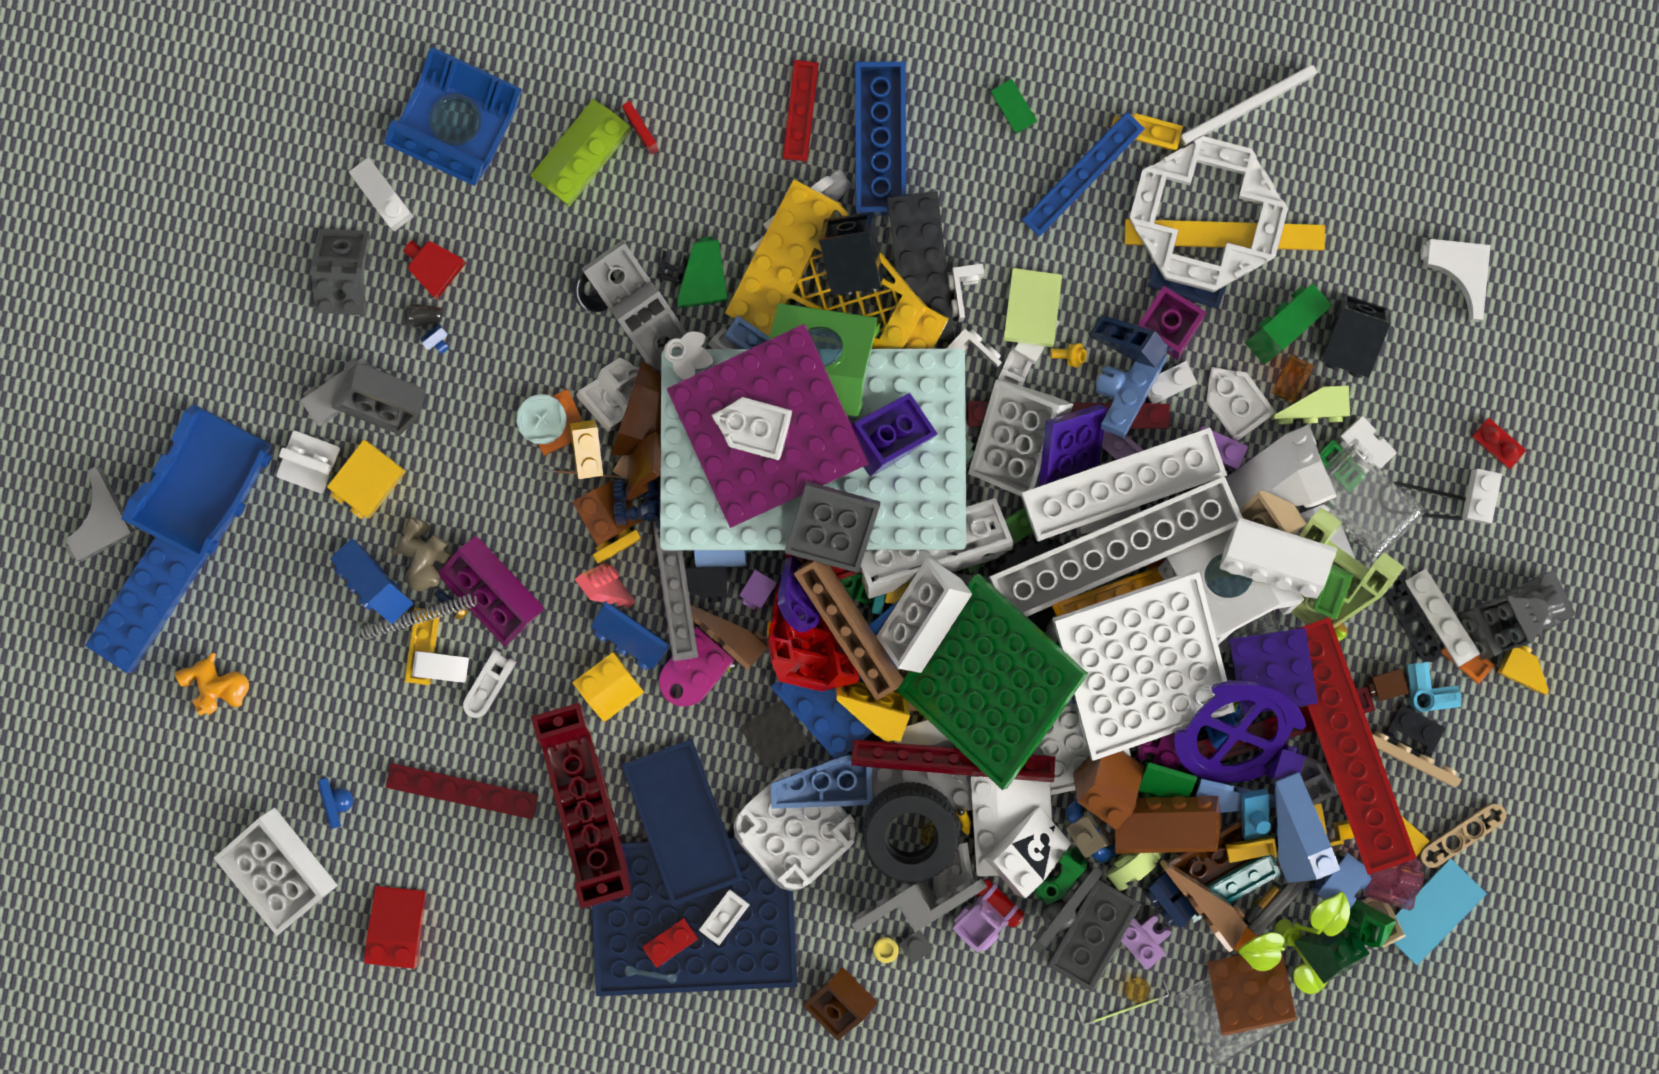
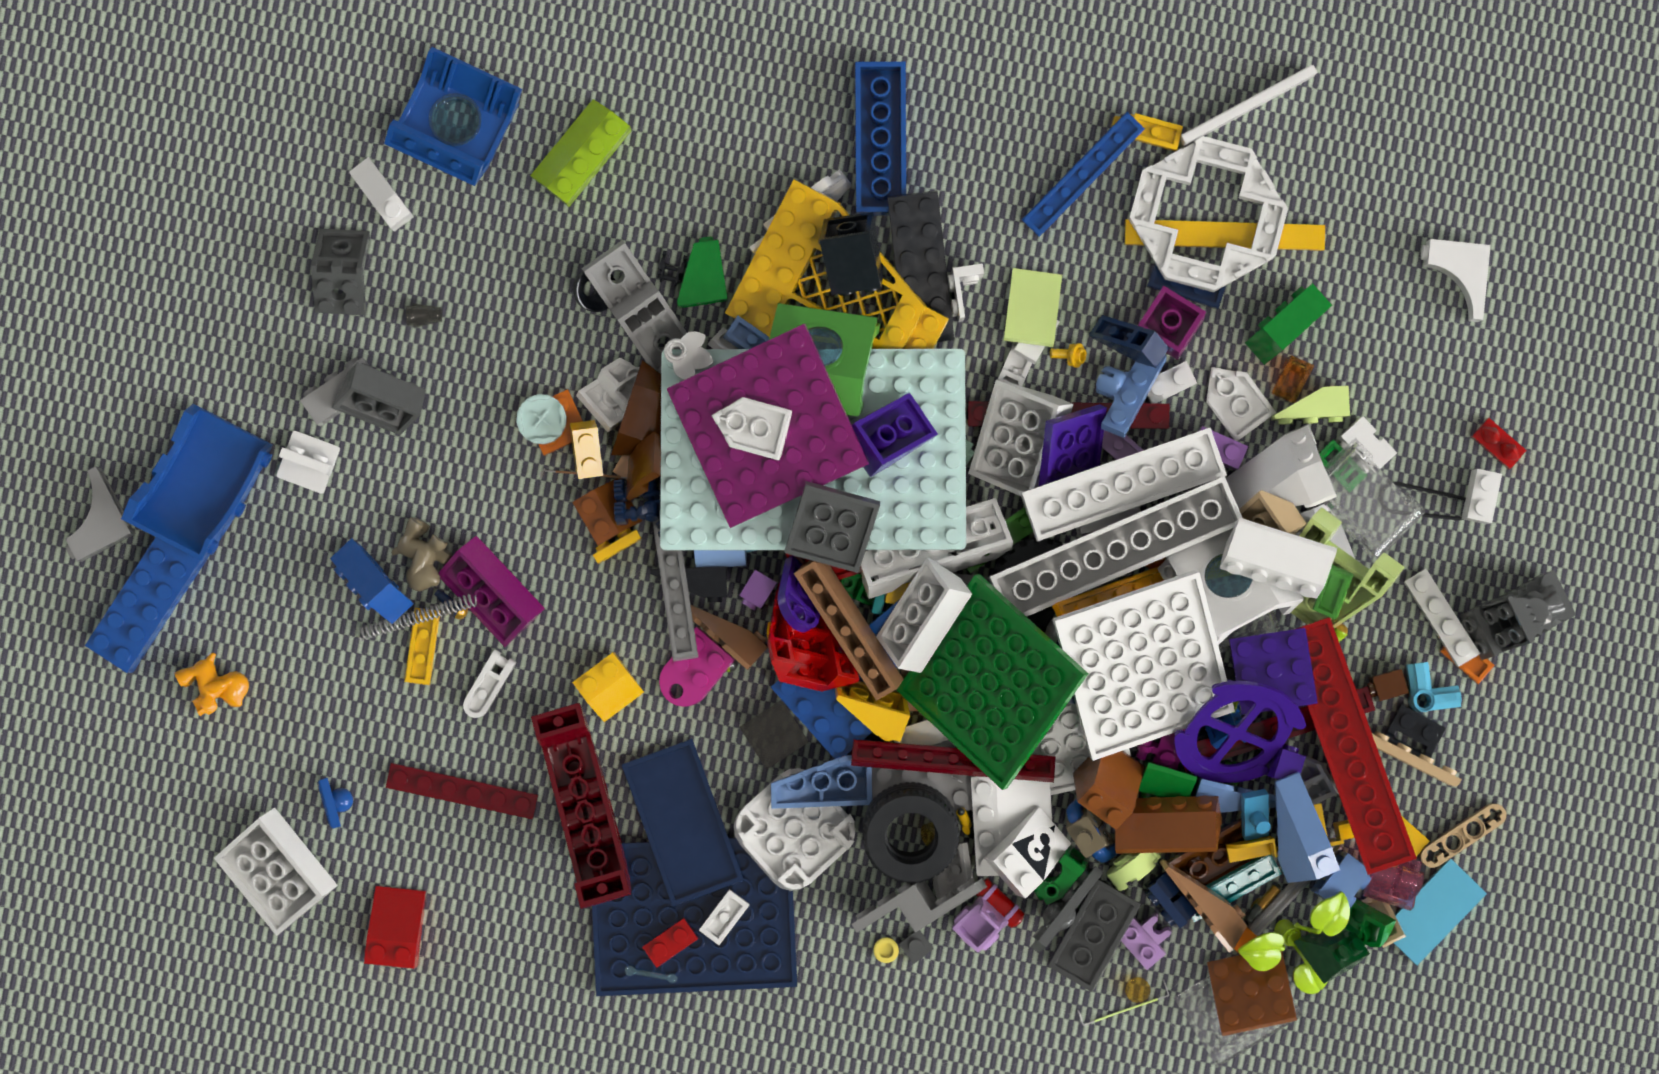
yellow brick [327,440,407,519] -> none
red torso [403,240,467,300] -> none
white slope [412,651,469,683] -> none
tile [420,323,449,354] -> none
coral wing [574,563,636,608] -> none
blue slope [591,602,671,671] -> none
red tile [622,100,659,155] -> none
red tile [783,60,819,162] -> none
reddish brown slope [802,967,878,1041] -> none
white bracket [946,329,1002,368] -> none
green tile [990,79,1037,135] -> none
black slope [1321,293,1391,378] -> none
black beam [1384,575,1441,662] -> none
yellow slope [1496,646,1549,695] -> none

